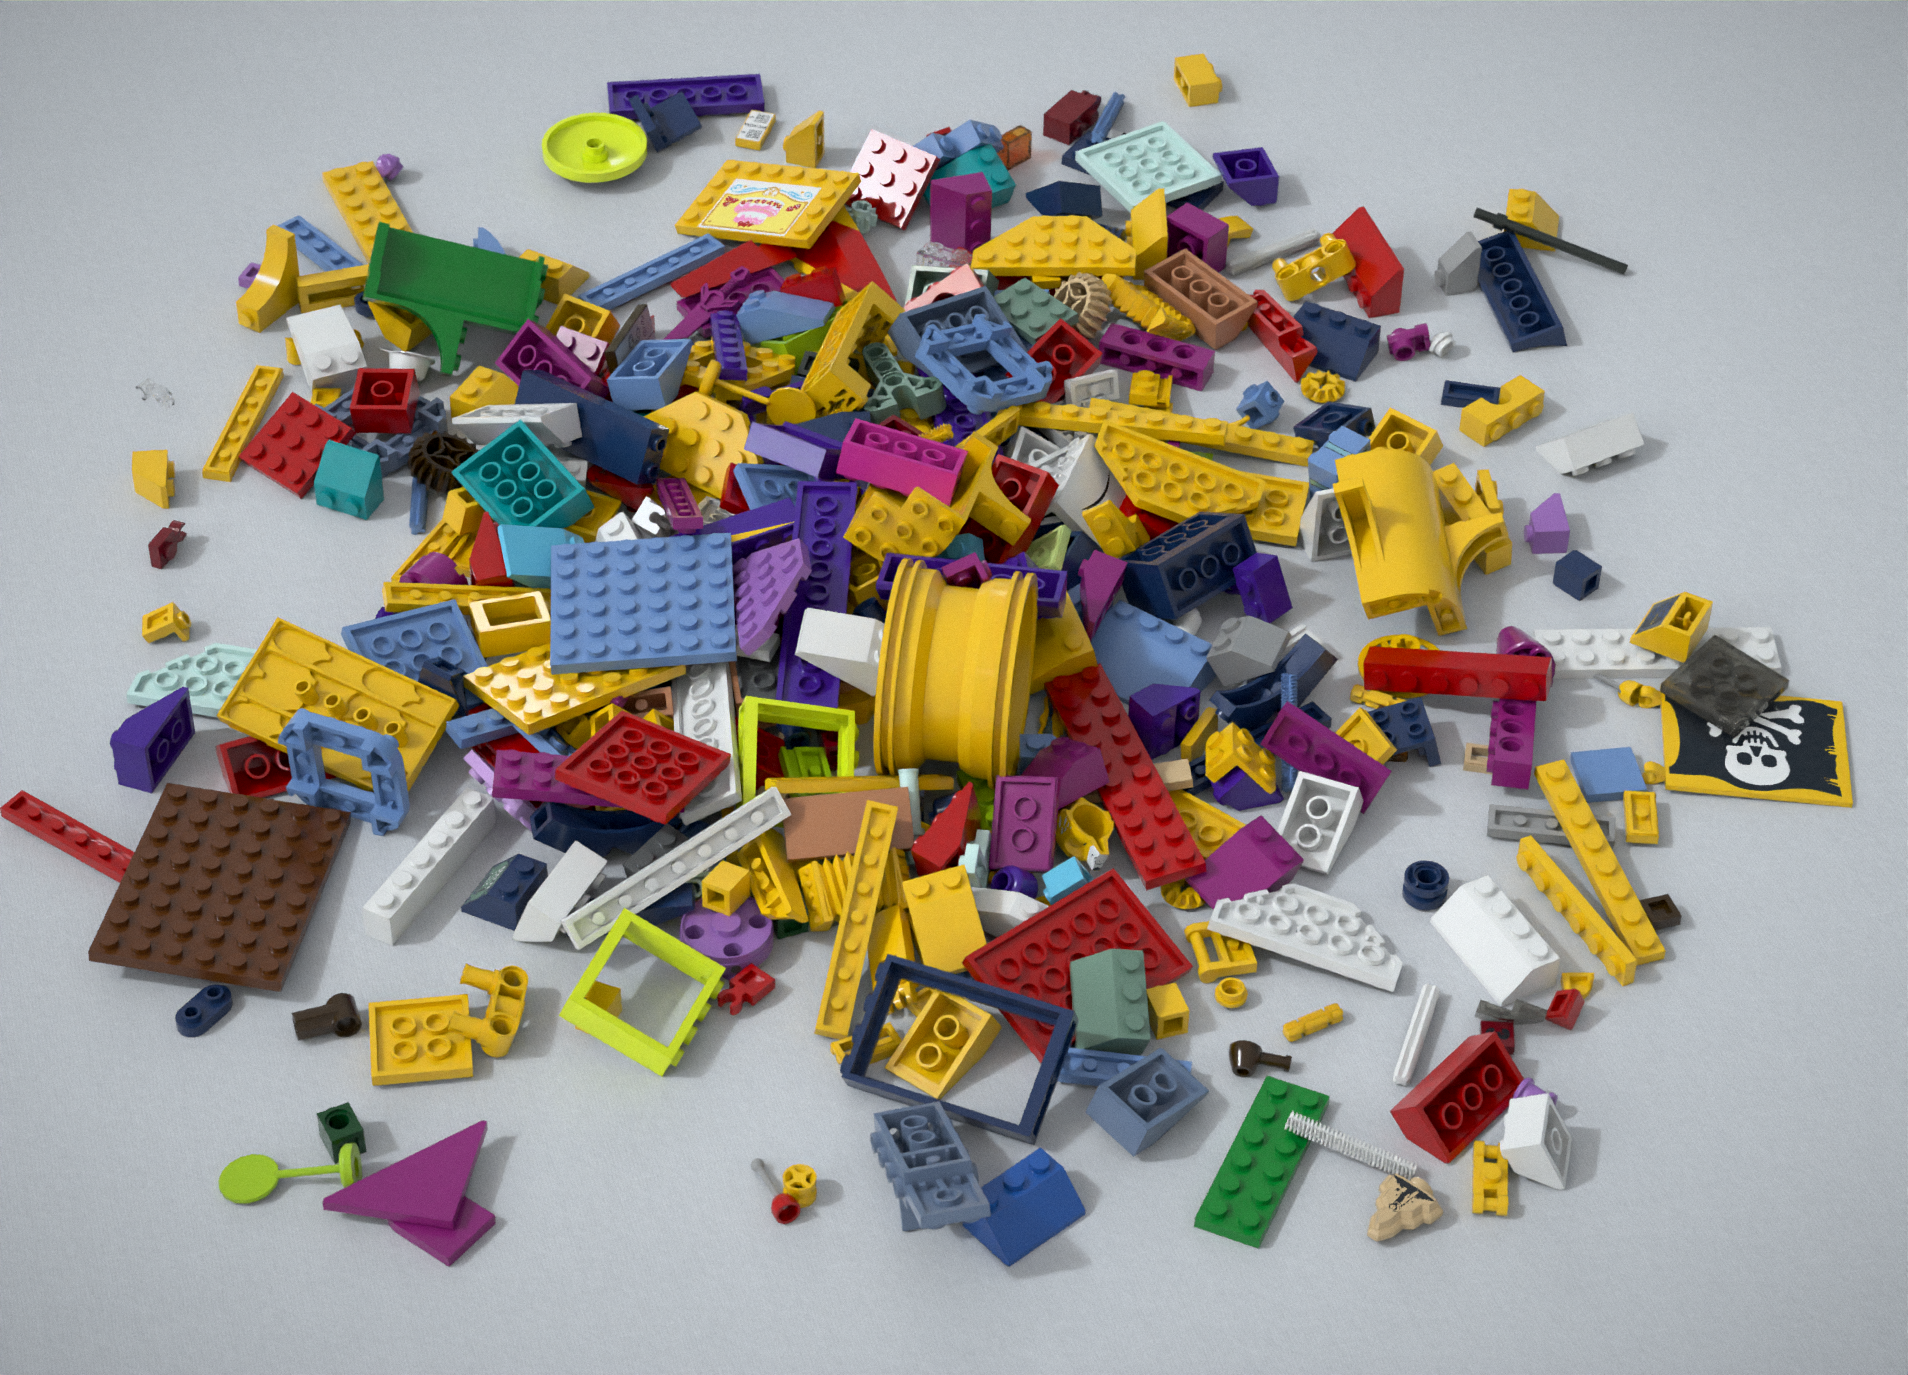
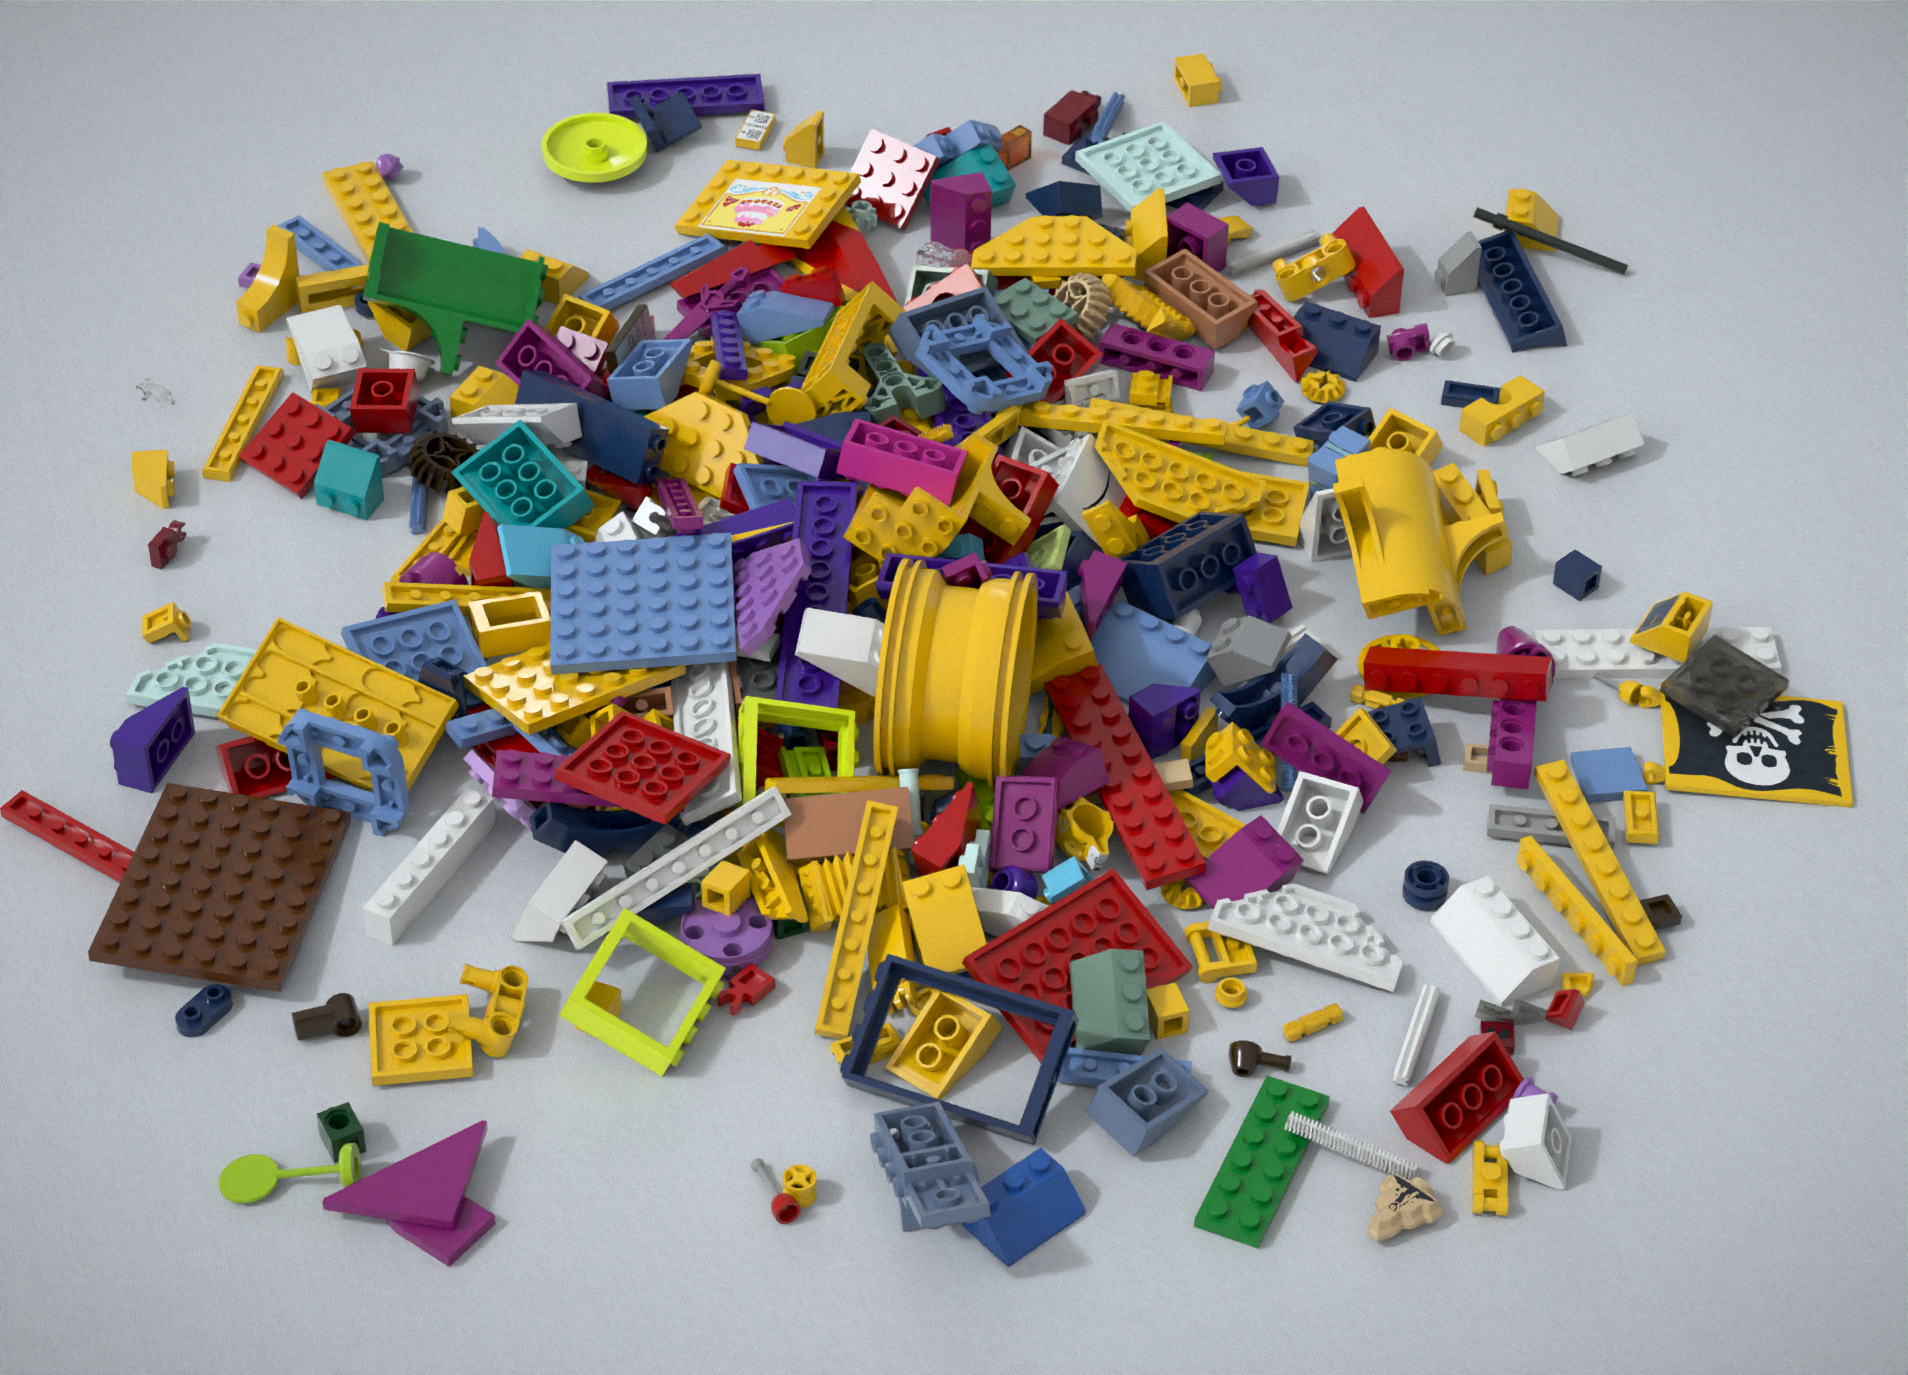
dark blue slope [461,854,548,931] -> none
medium lavender slope [1524,493,1570,554] -> none

